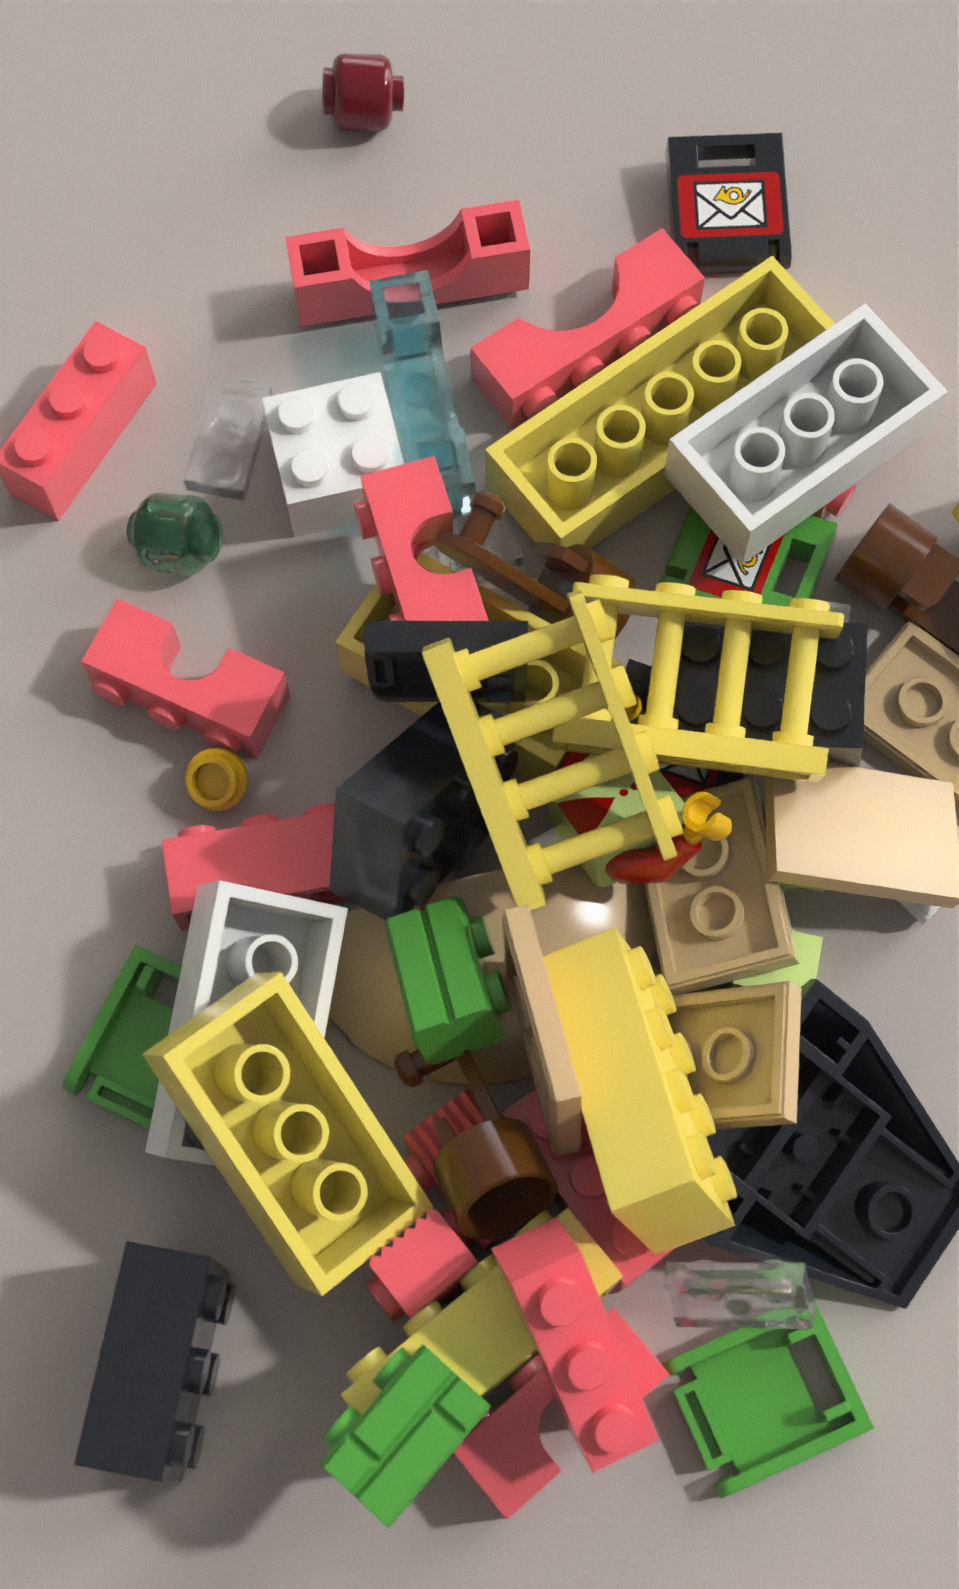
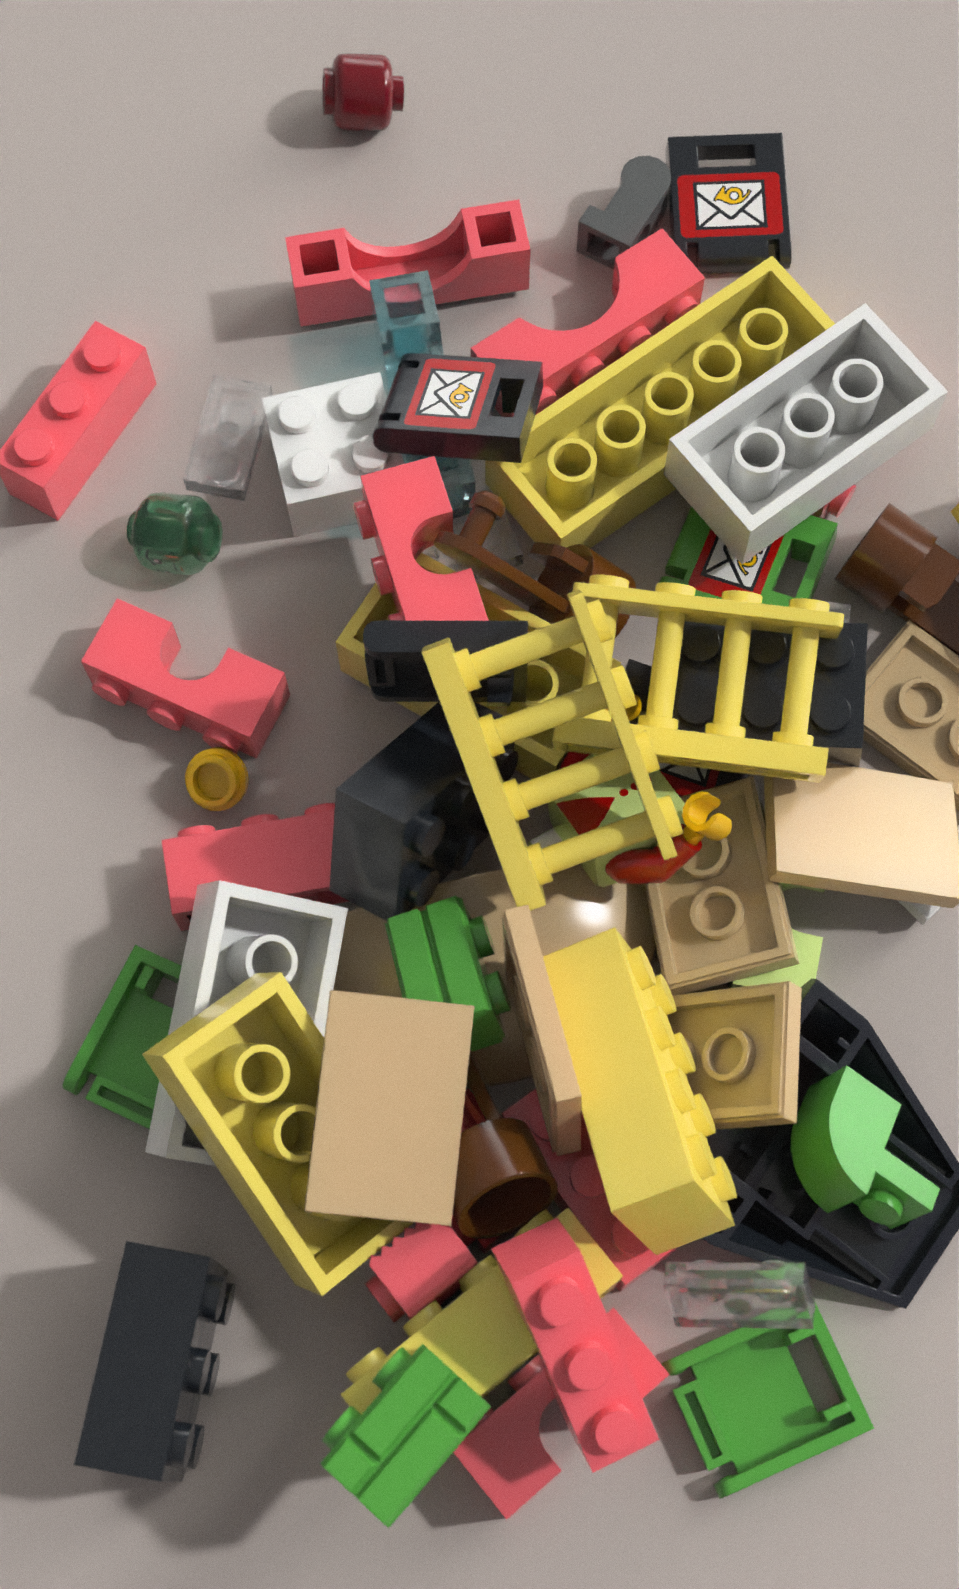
none -> tan tile [304,990,474,1226]
none -> black container [373,353,544,463]
none -> dark grey leg [576,156,671,270]
none -> bright green brick [791,1065,940,1229]

